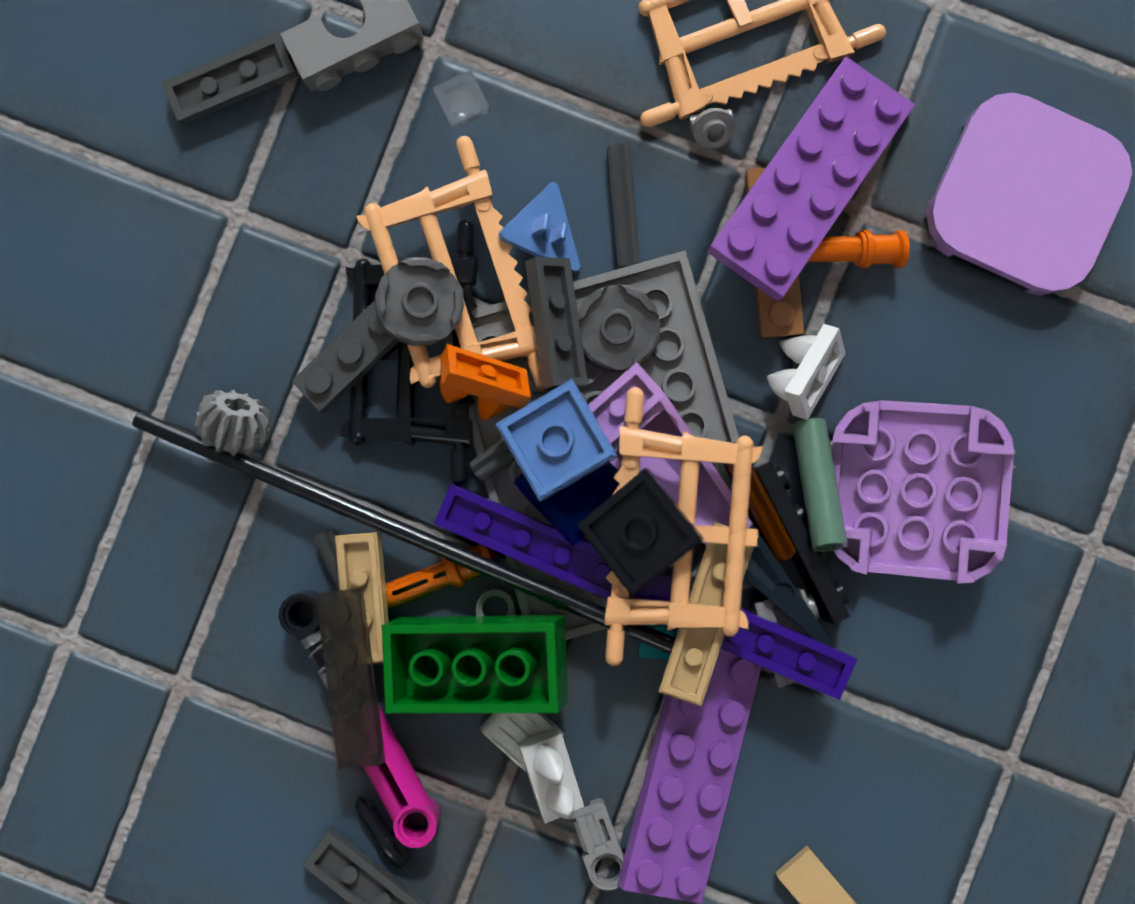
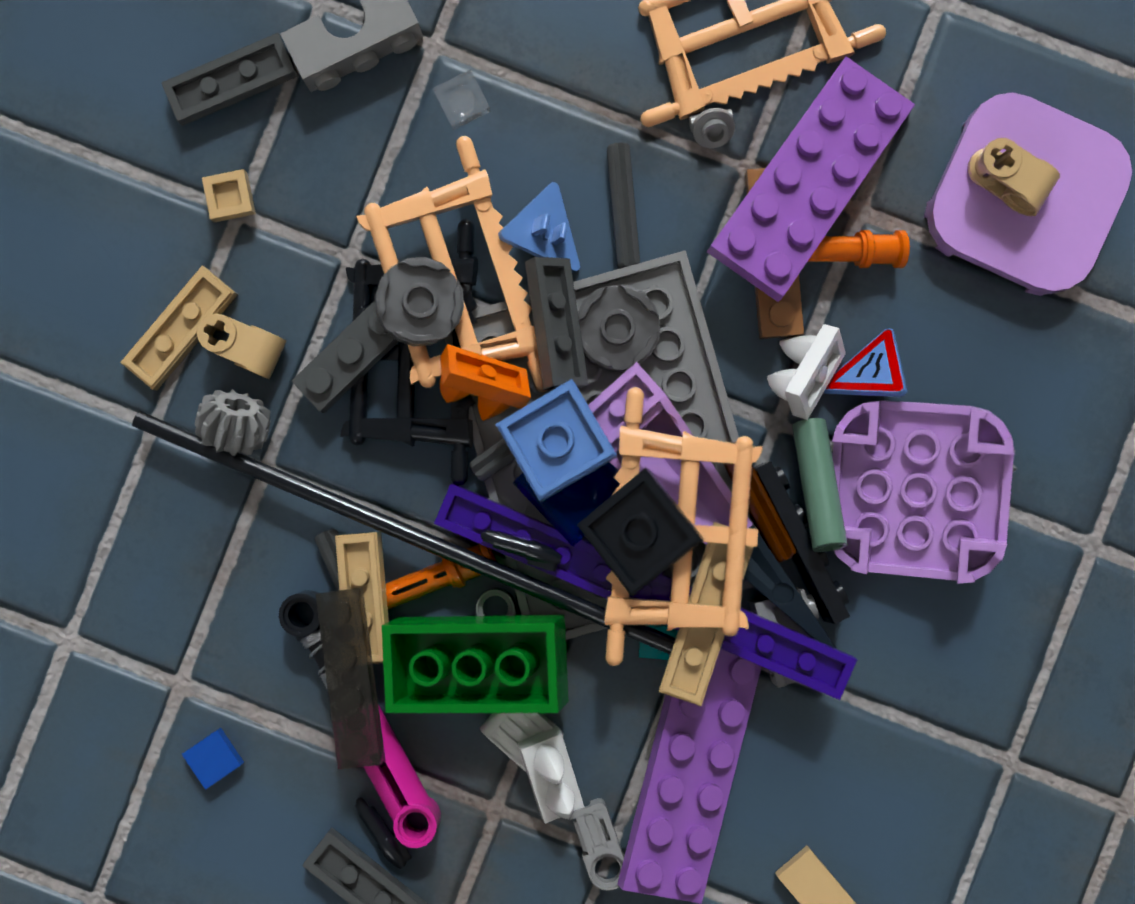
none -> tan tile [120,265,238,391]
none -> blue tile [182,728,244,790]
none -> tan piece [197,313,286,380]
none -> tan plate [202,169,256,223]
none -> black piece [481,530,562,572]
none -> piece [823,328,907,397]
none -> tan piece [968,138,1060,216]

